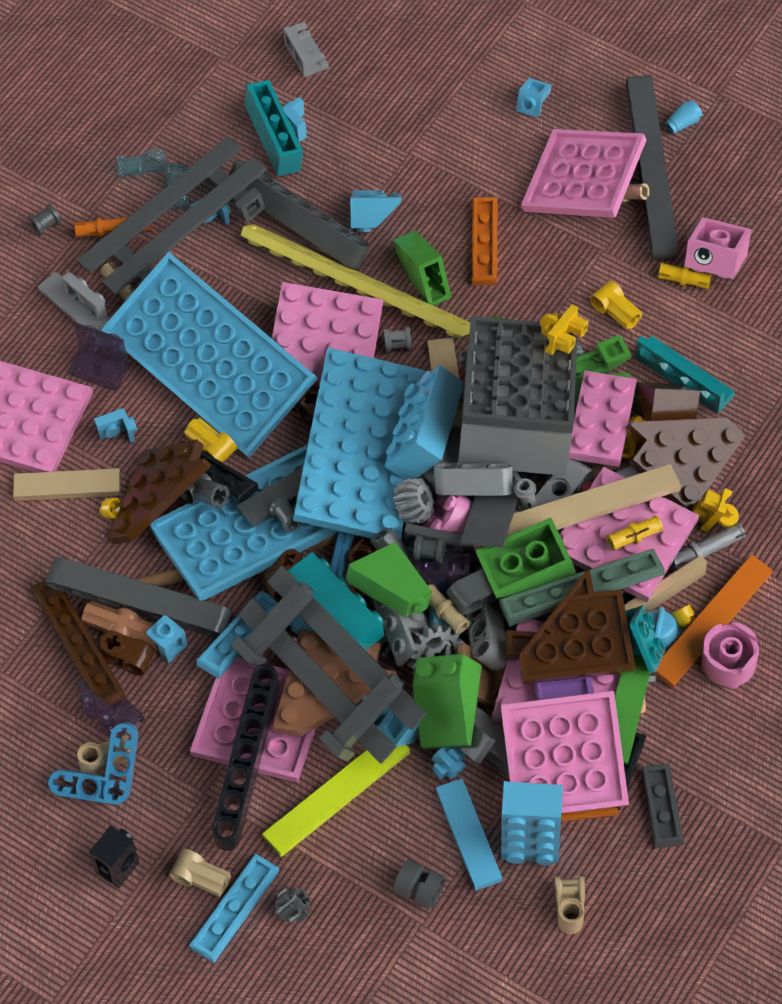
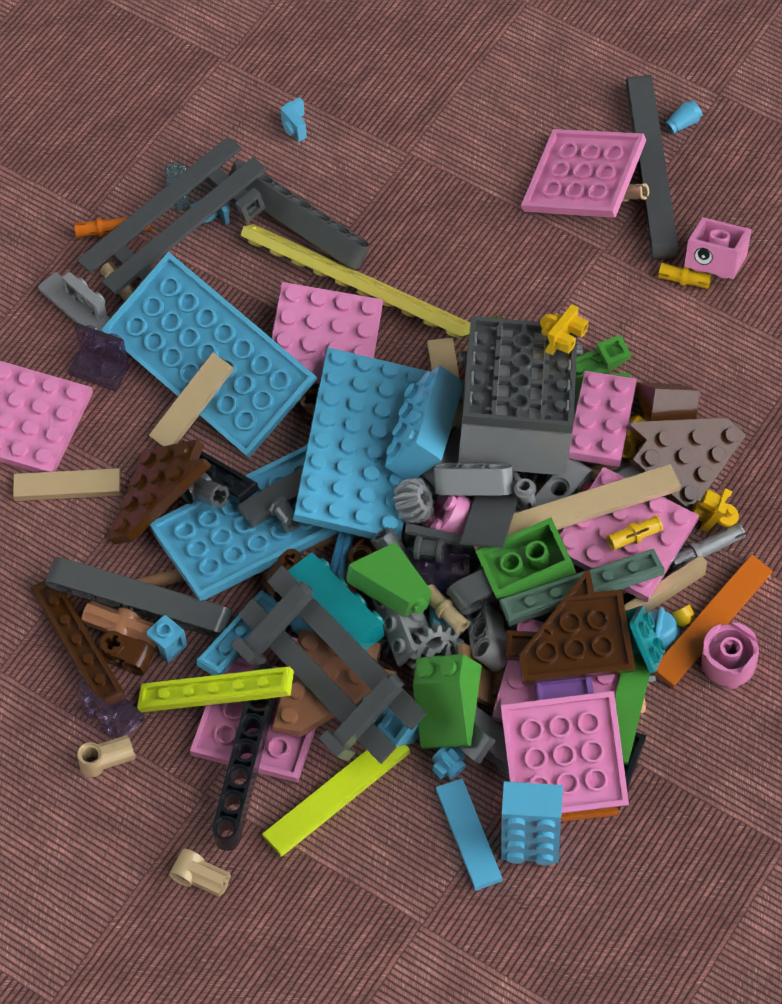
dark grey bush [28,204,61,236] -> none
dark azure beam [48,722,139,805] -> none
black brick [89,825,140,889] -> none
medium azure bracket [94,408,137,443] -> none
yellow hinge [99,498,121,519] -> none
clear light blue connector [117,148,167,178] -> none
yellow piece [184,418,238,463] -> none
medium azure tile [189,853,280,963] -> none
teal brick [244,80,303,176] -> none
dark grey gear [275,887,311,923] -> none
light grey hinge [283,23,329,77] -> none
medium azure slope [350,190,402,232] -> none
light grey bush [384,327,412,352] -> none
bright green slope [393,230,452,306] -> none
dark grey wheel [393,859,446,910] -> none
orange tile [472,197,498,285] -> none
medium azure bracket [516,78,552,117] -> none
tan piece [555,876,585,934] -> none
yellow piece [590,281,642,329] -> none
teal fence [635,336,735,413] -> none
dark grey tile [641,763,684,849] -> none
none -> neon yellow tile [137,666,294,713]
none -> tan tile [149,352,234,446]

